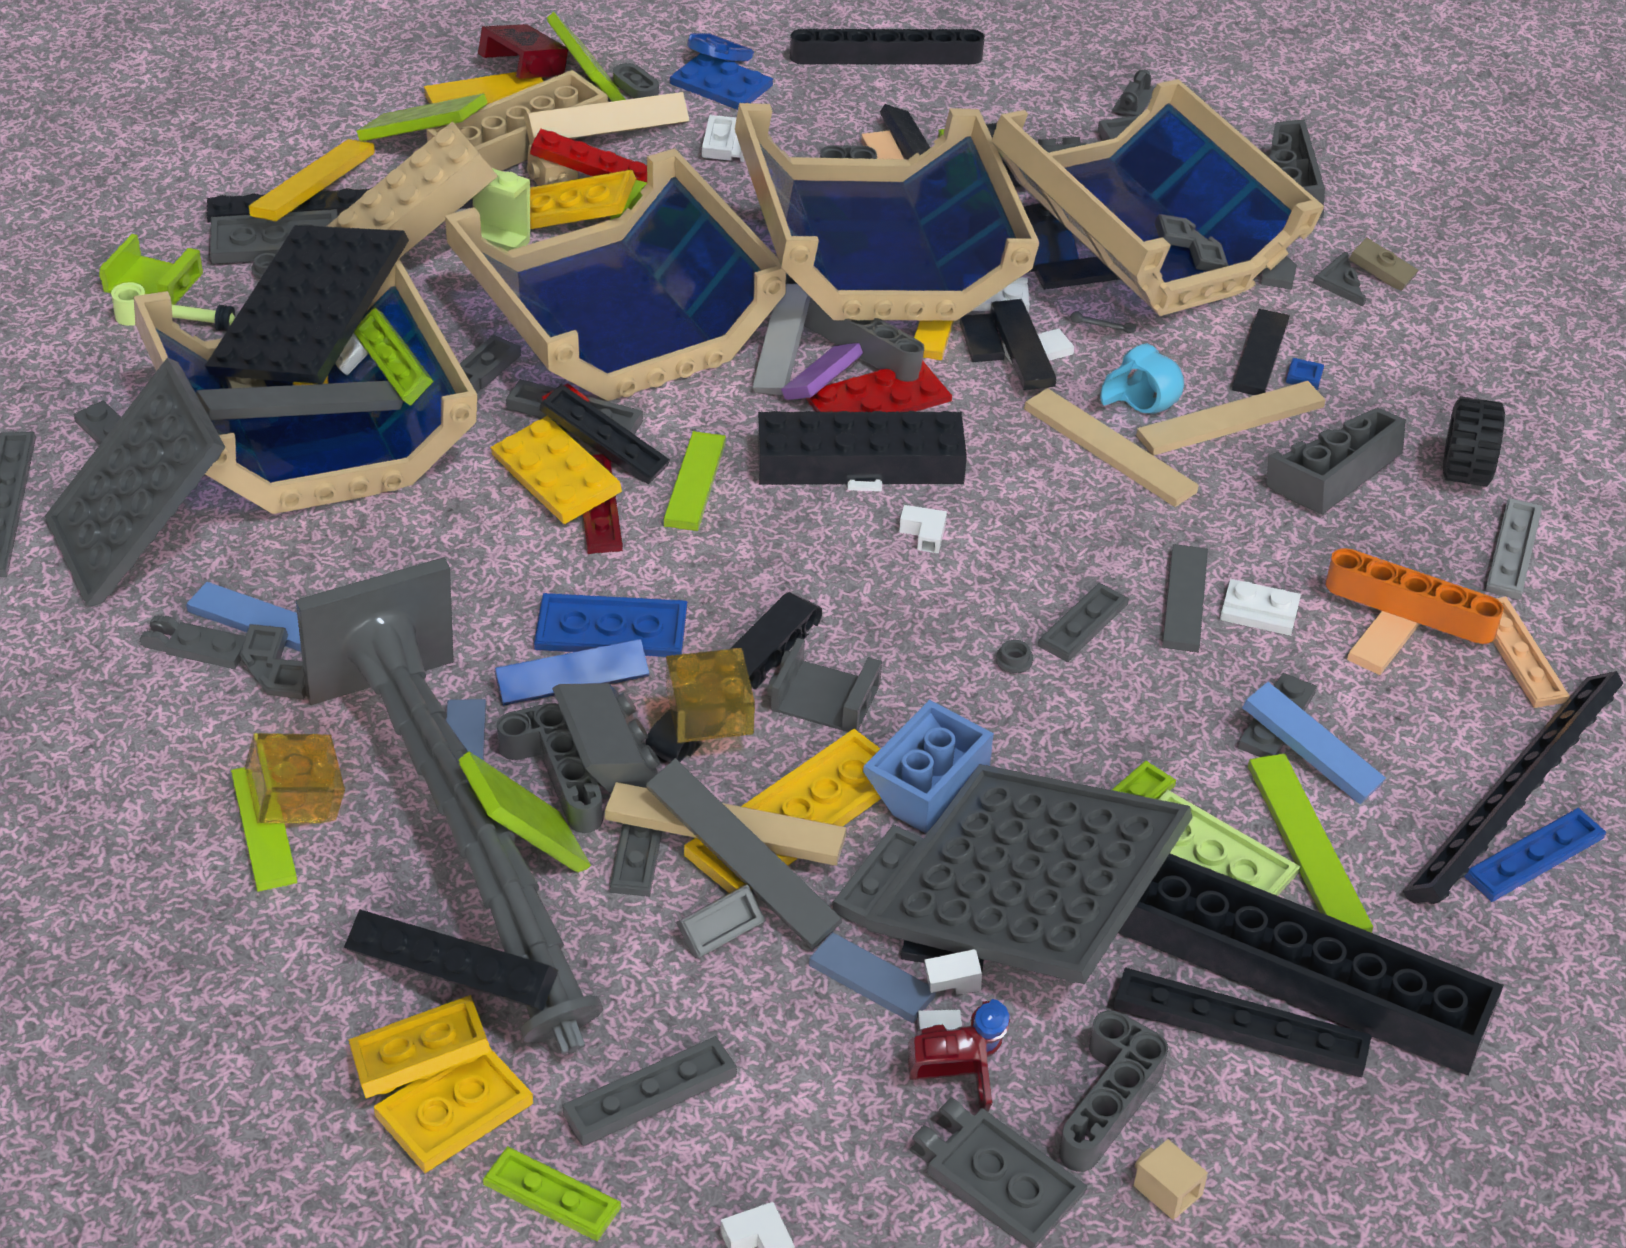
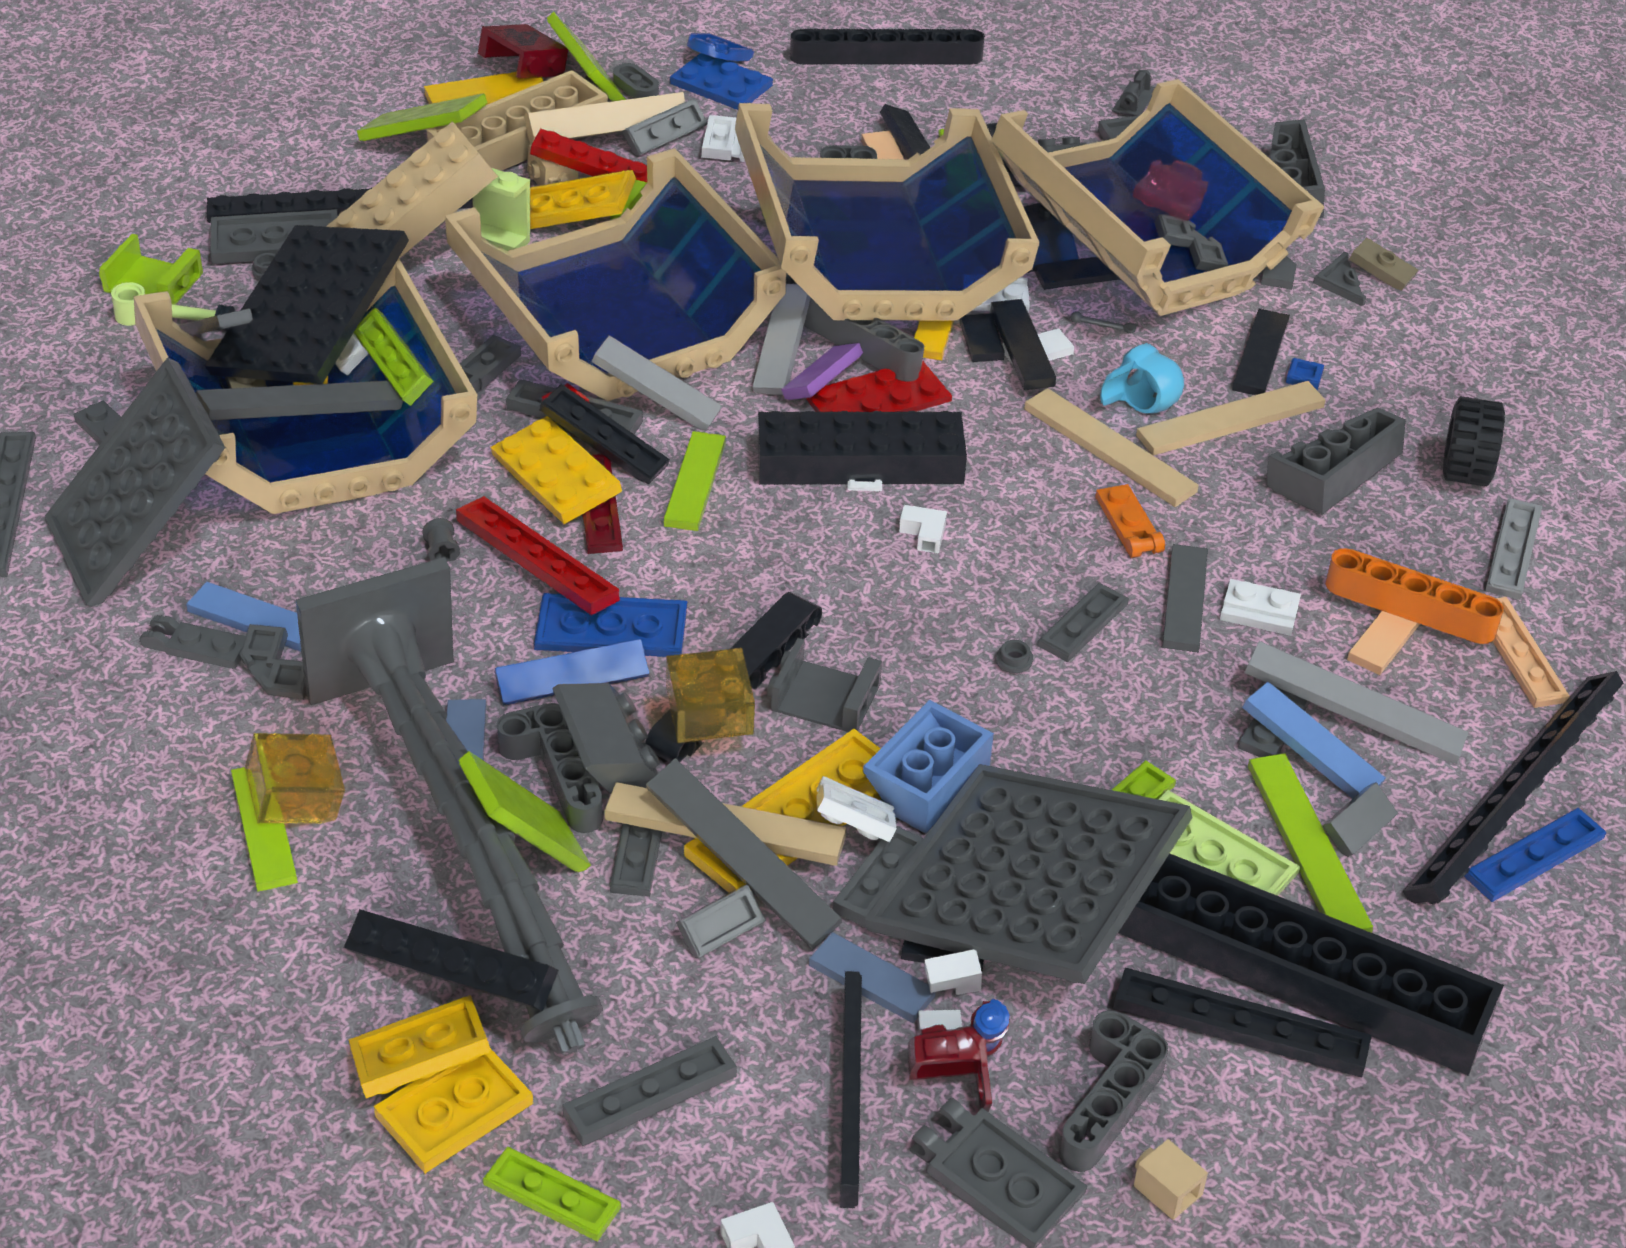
yellow tile [249,139,375,221] -> none
none -> black tile [179,308,253,336]
none -> dark grey bush [422,518,460,562]
none -> red plate [456,496,620,615]
none -> light grey tile [591,335,722,431]
none -> tile [622,98,707,157]
none -> white plate [816,776,897,842]
none -> black tile [840,971,862,1208]
none -> orange plate [1095,484,1165,558]
none -> clear pink slope [1132,160,1208,221]
none -> light grey tile [1245,641,1469,764]
none -> tile [1322,782,1398,857]

